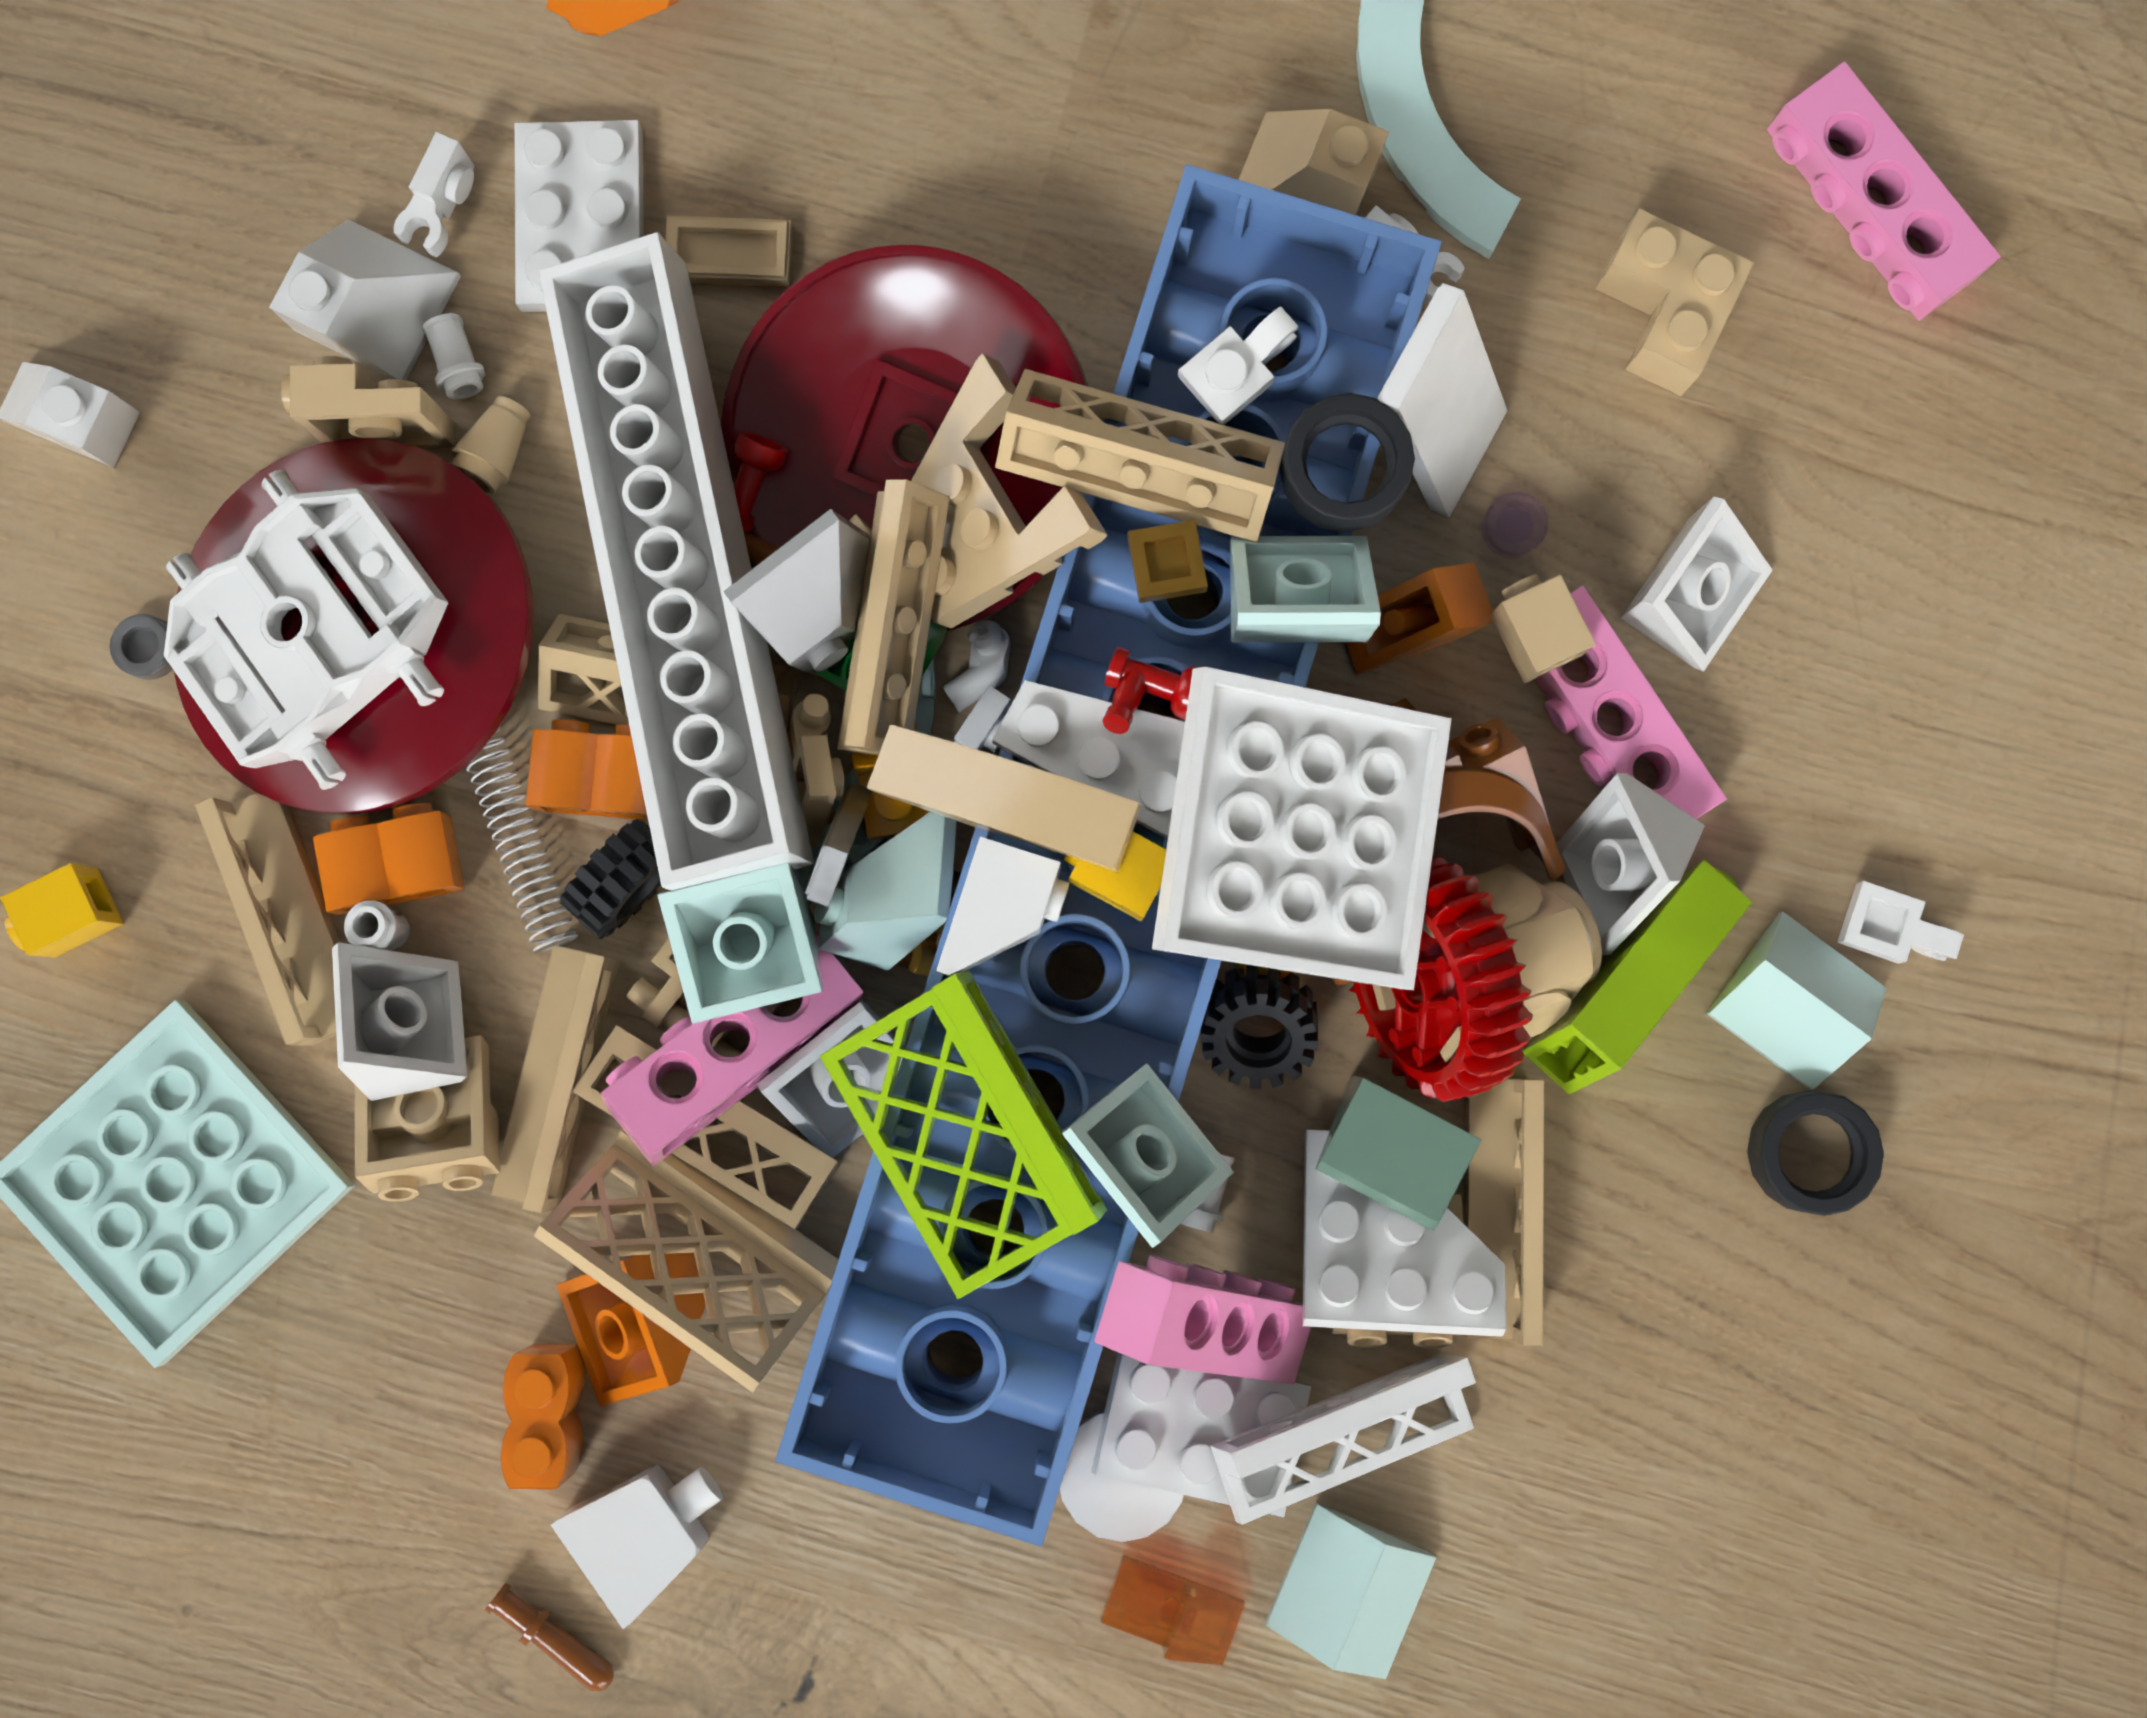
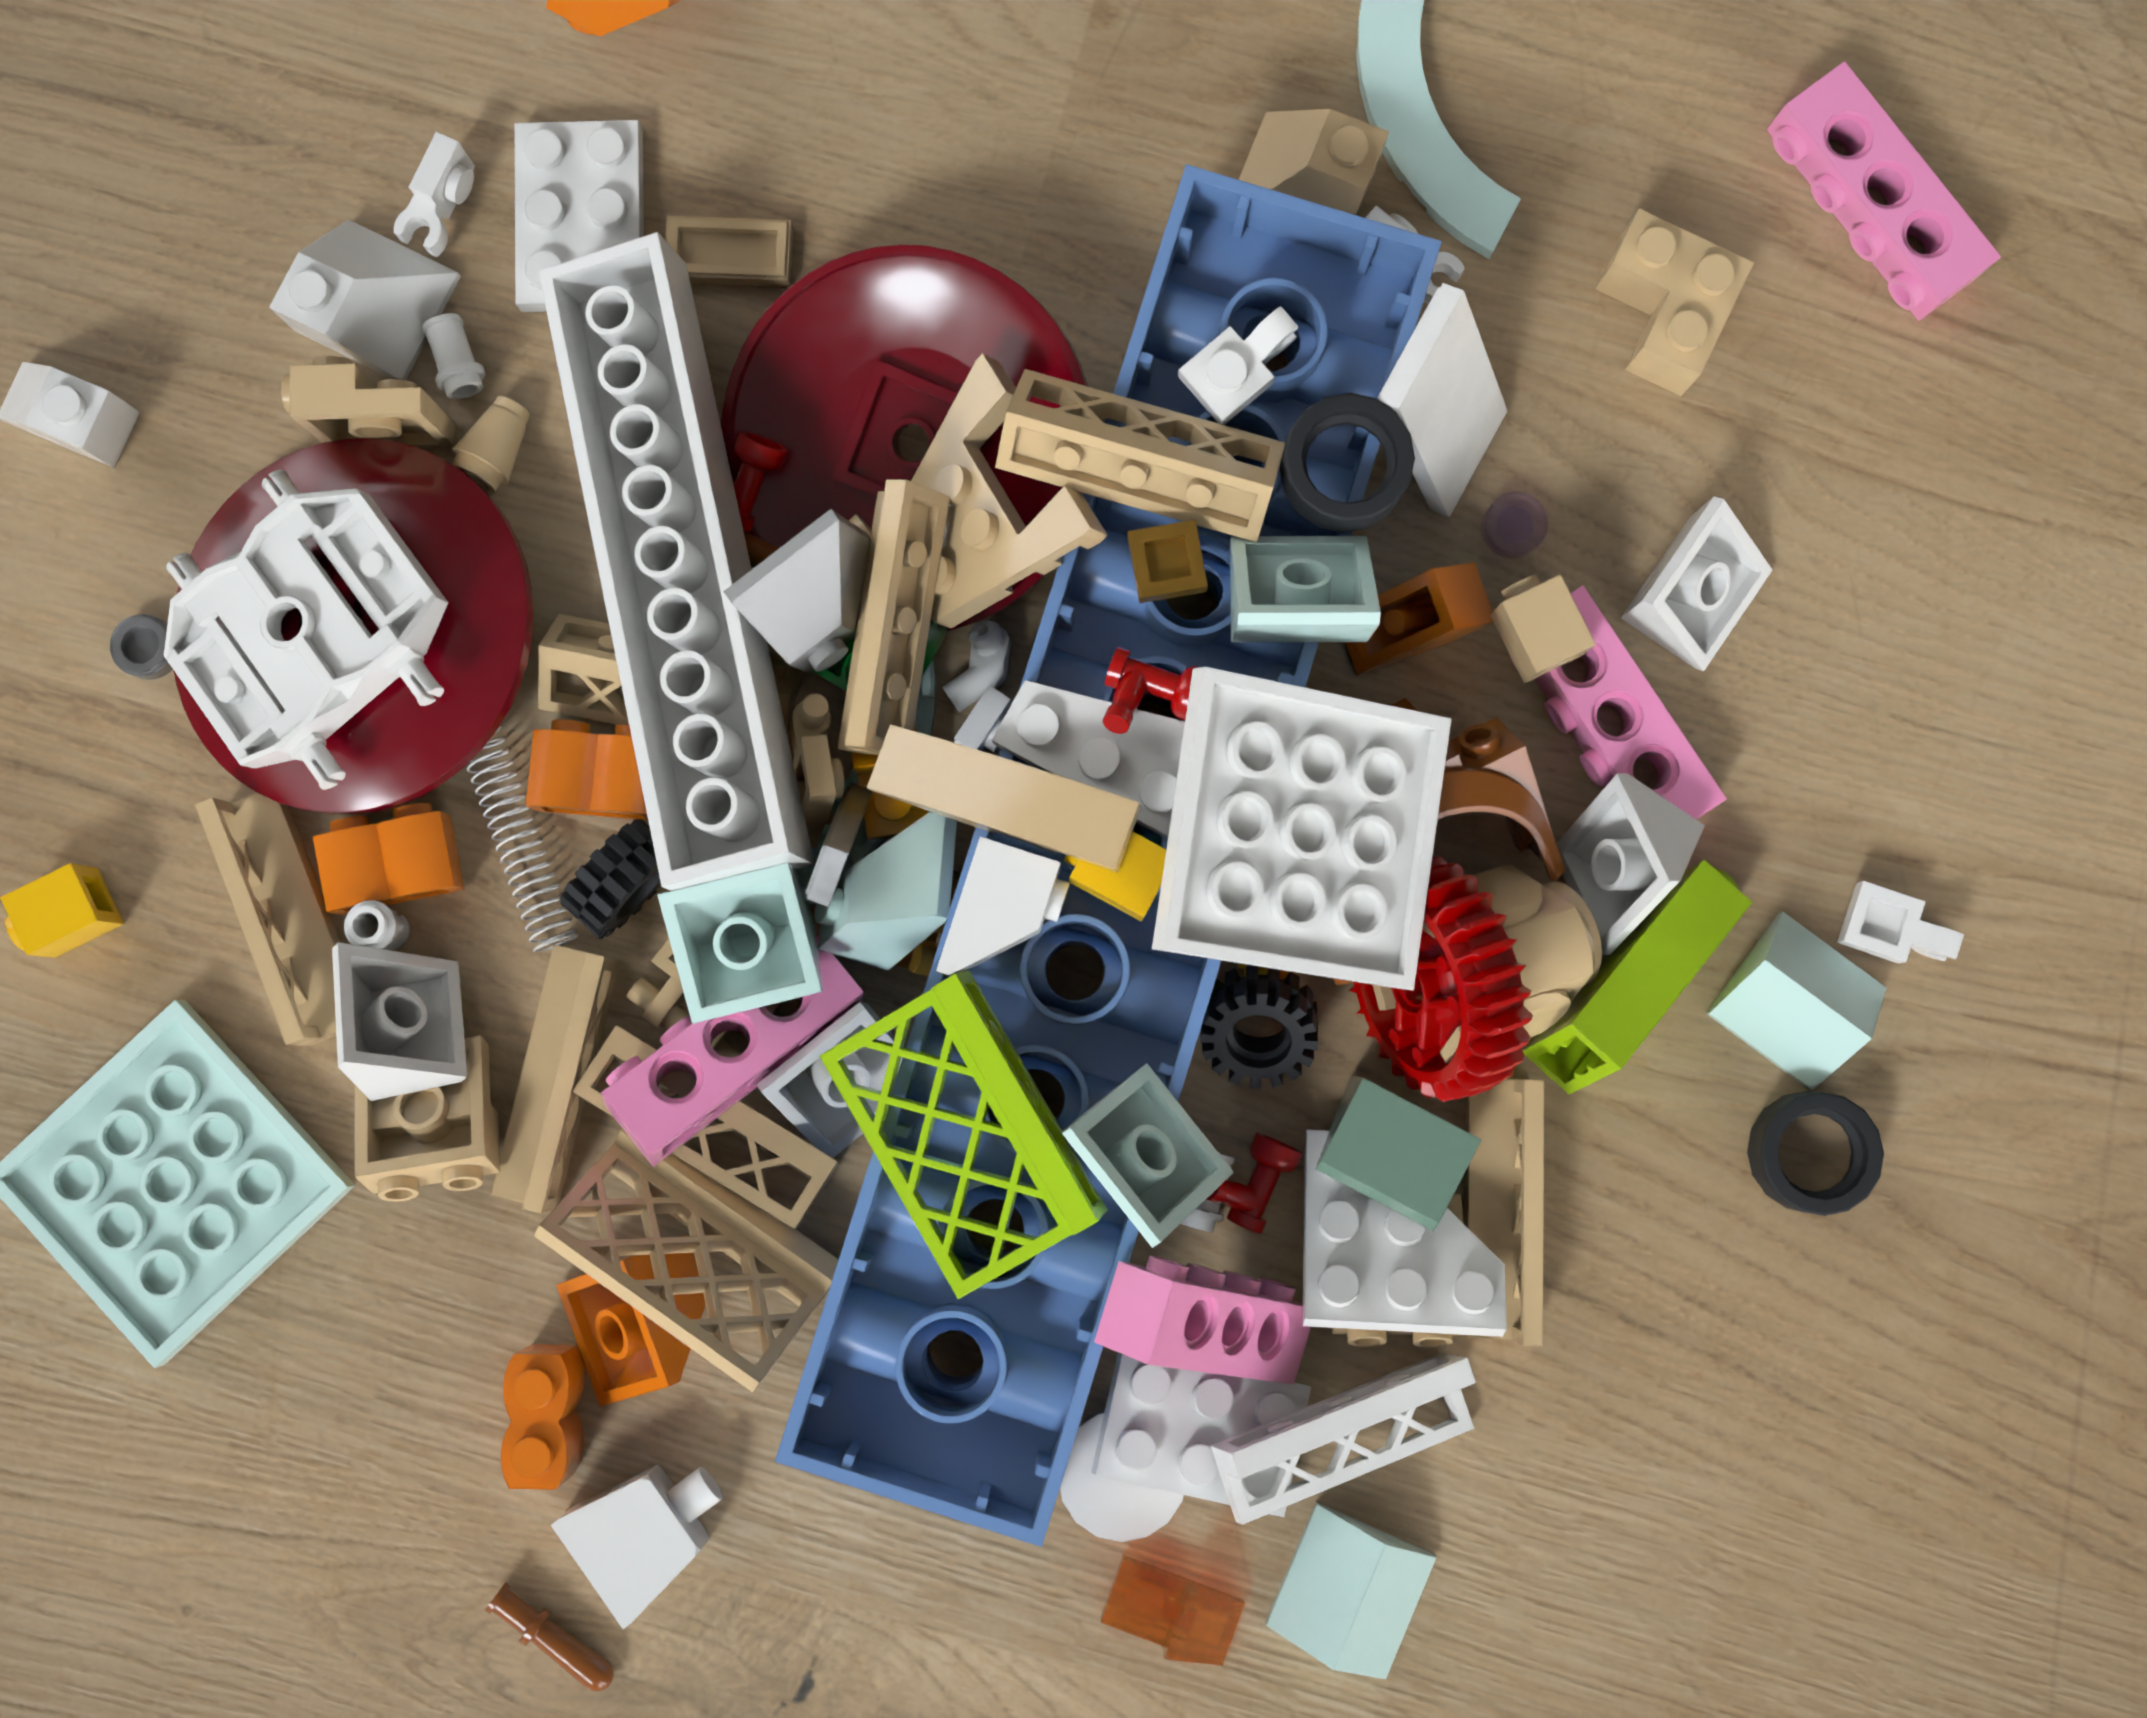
none -> red piece [1206,1132,1304,1234]

